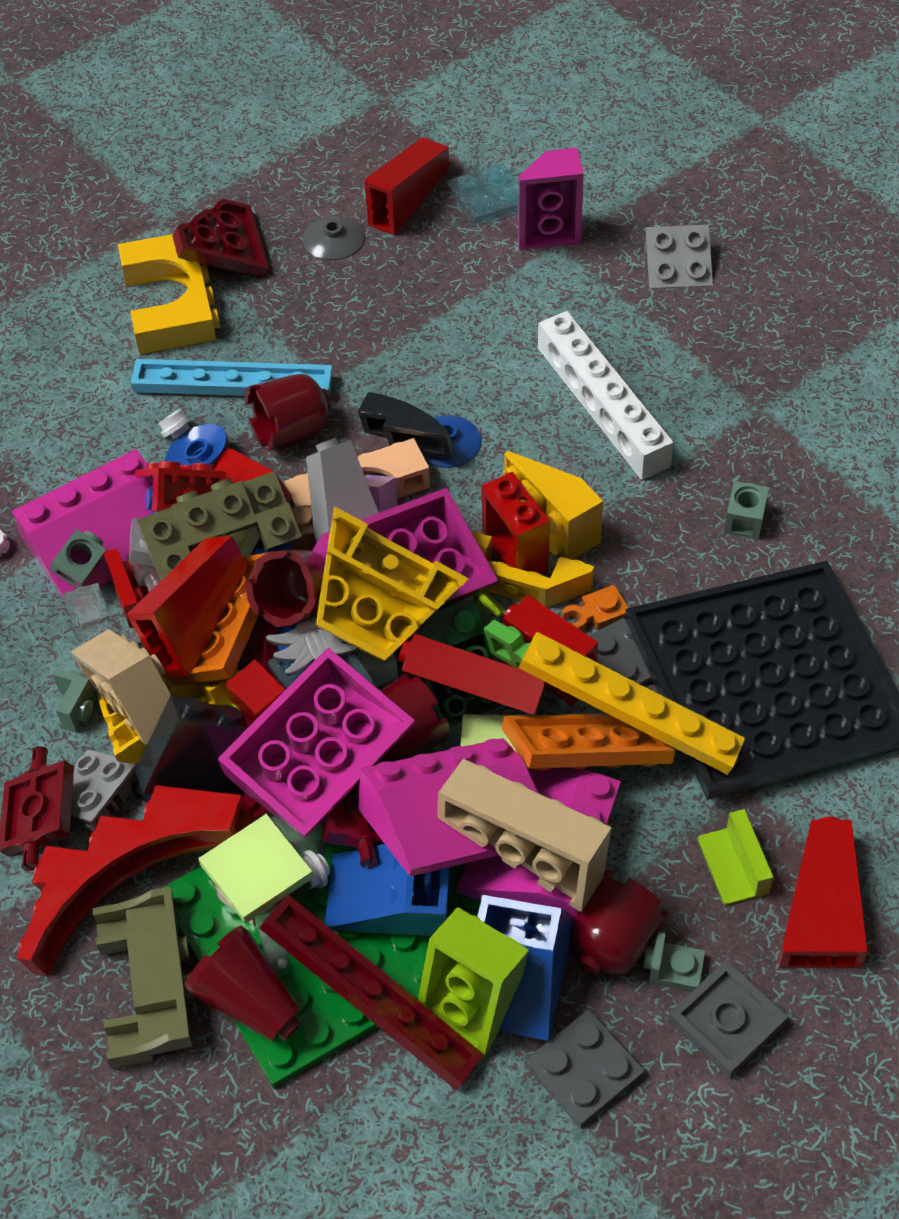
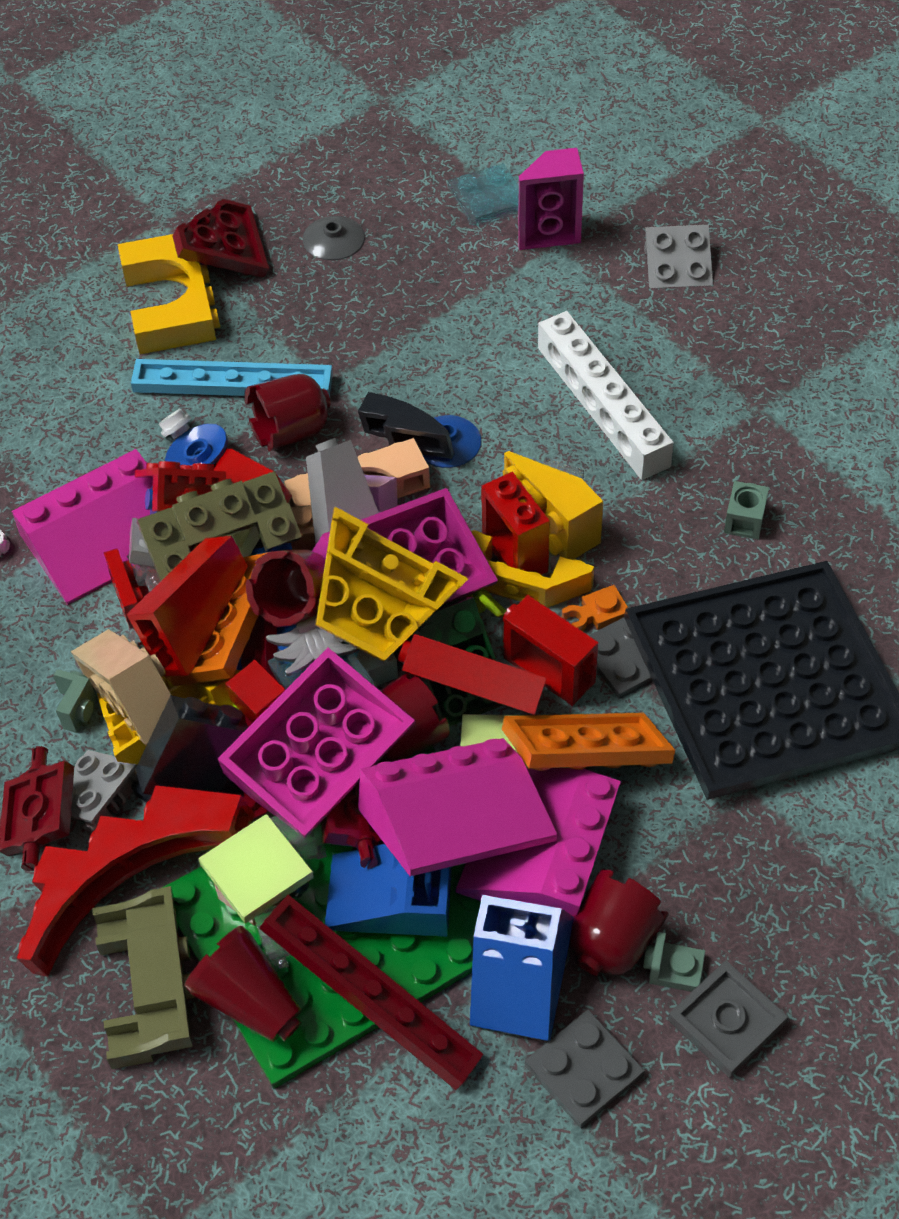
sand green brick [50,529,106,591] -> none
clear brick [63,583,114,646] -> none
white plate [301,850,330,890] -> none
red slope [365,137,450,236] -> none
lime slope [418,907,529,1059] -> none
tan wedge [437,759,612,912] -> none
bright green plate [484,619,531,669] -> none
yellow plate [518,632,745,775] -> none
lime panel [698,809,774,906] -> none
red slope [778,817,867,968] -> none

